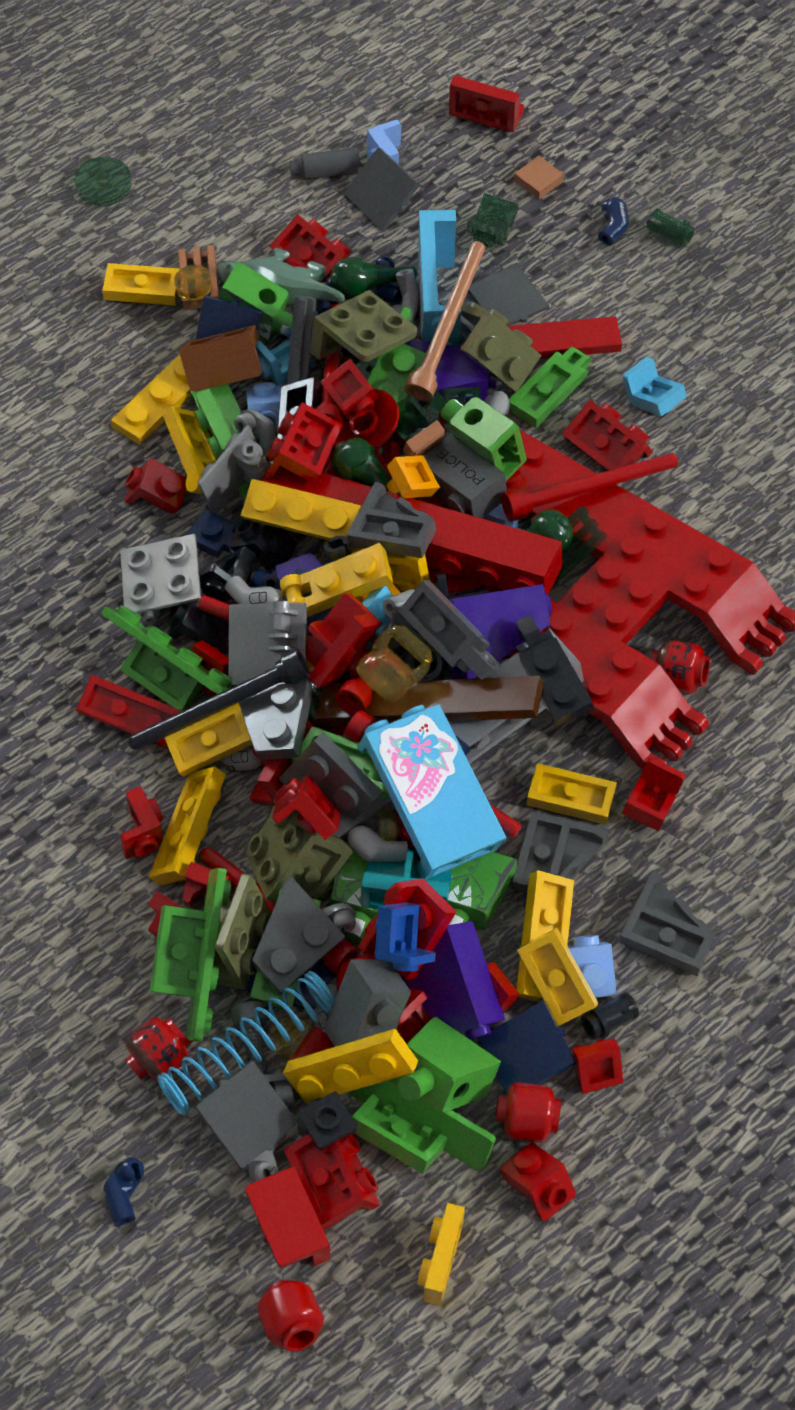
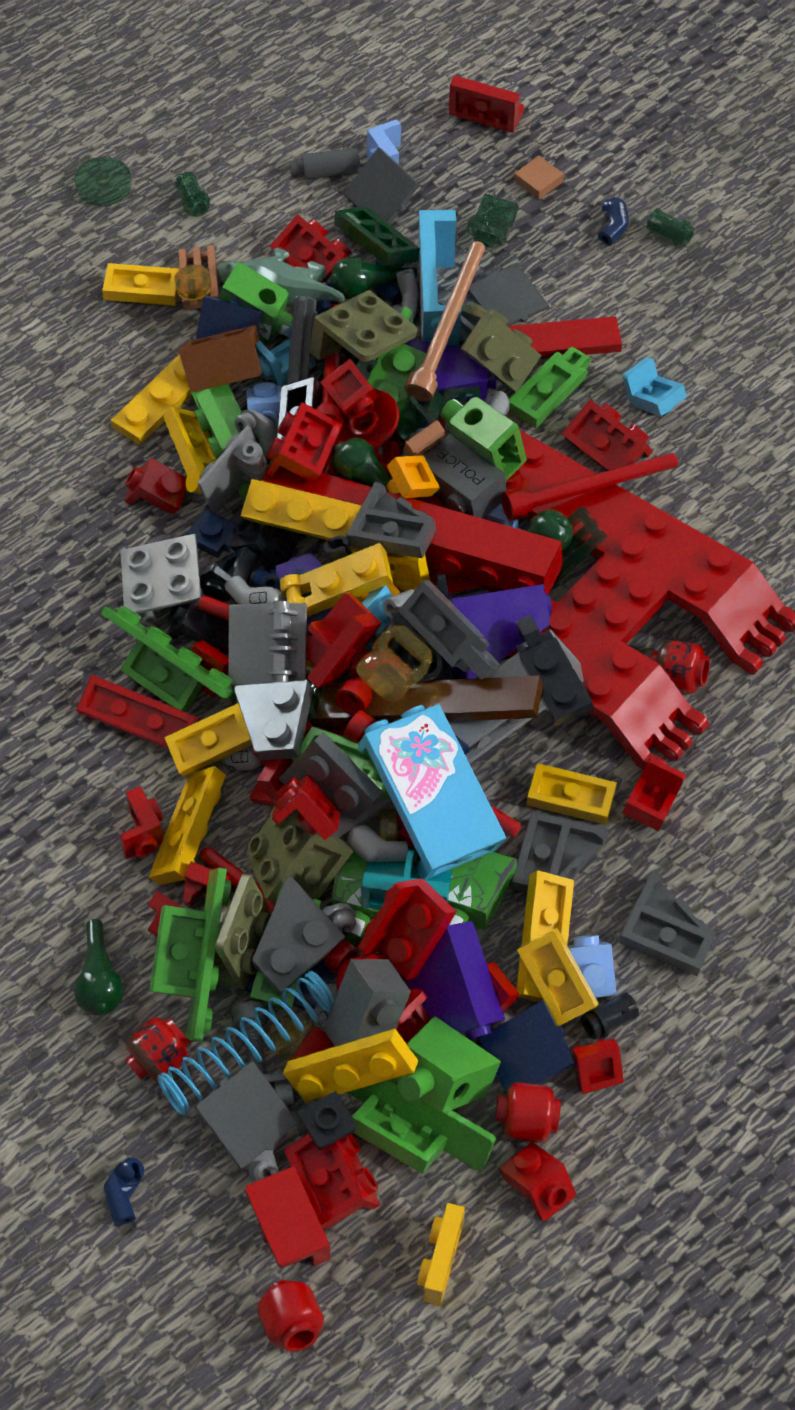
black piece [128,648,311,750] -> none
blue bracket [375,902,435,971] -> none
none -> dark green piece [74,919,124,1015]
none -> clear green pin [175,172,210,217]
none -> dark green plate [334,207,420,268]

